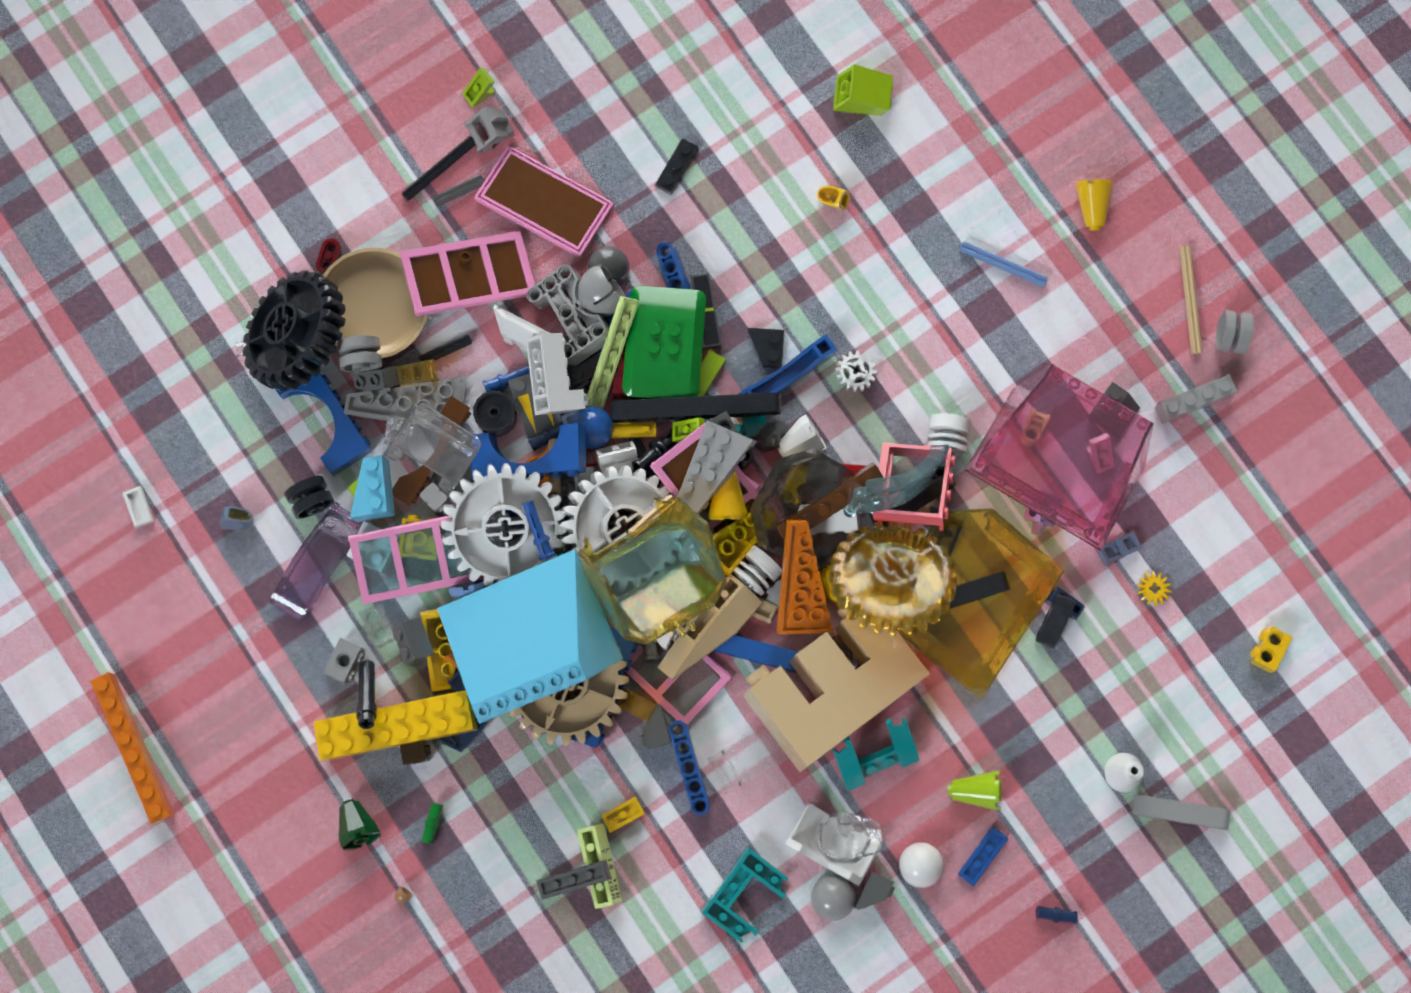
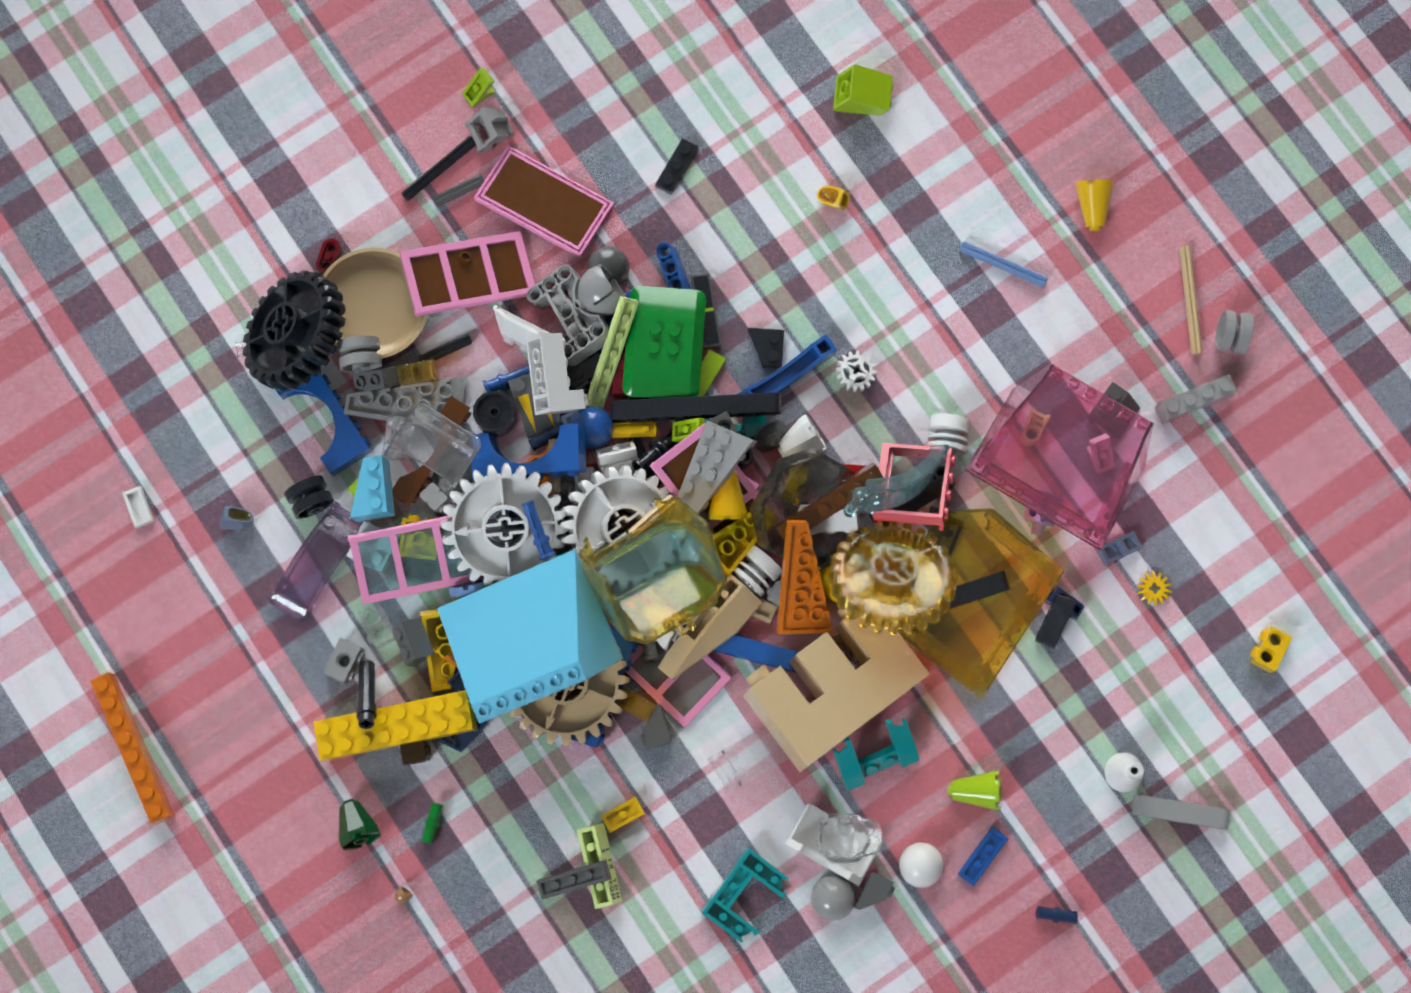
blue beam [669,720,710,815] -> none

